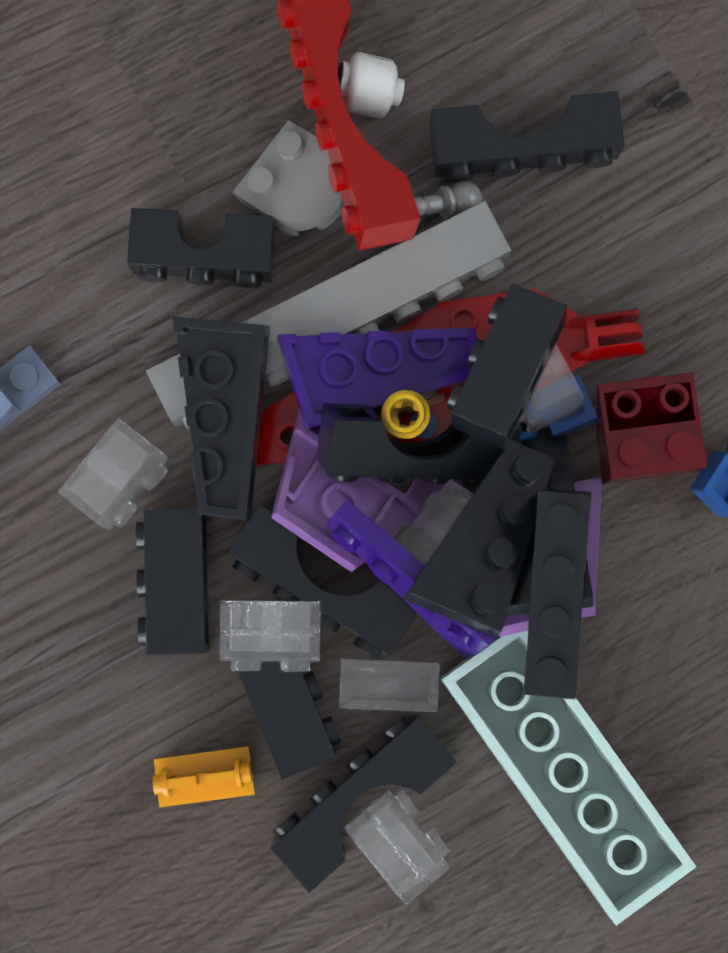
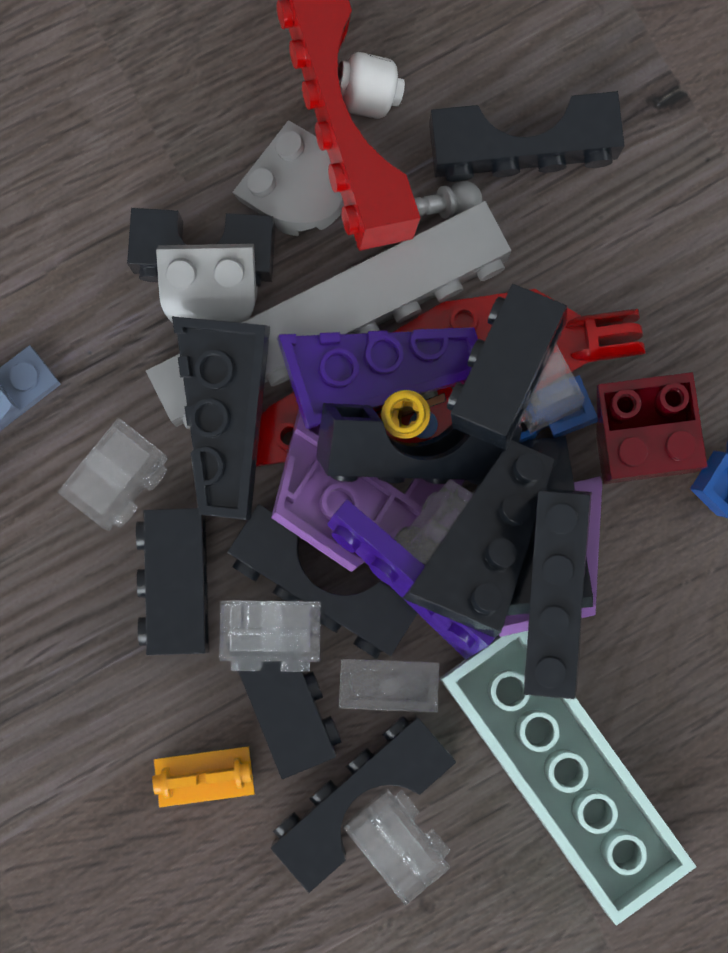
none -> light grey slope [156,244,258,323]

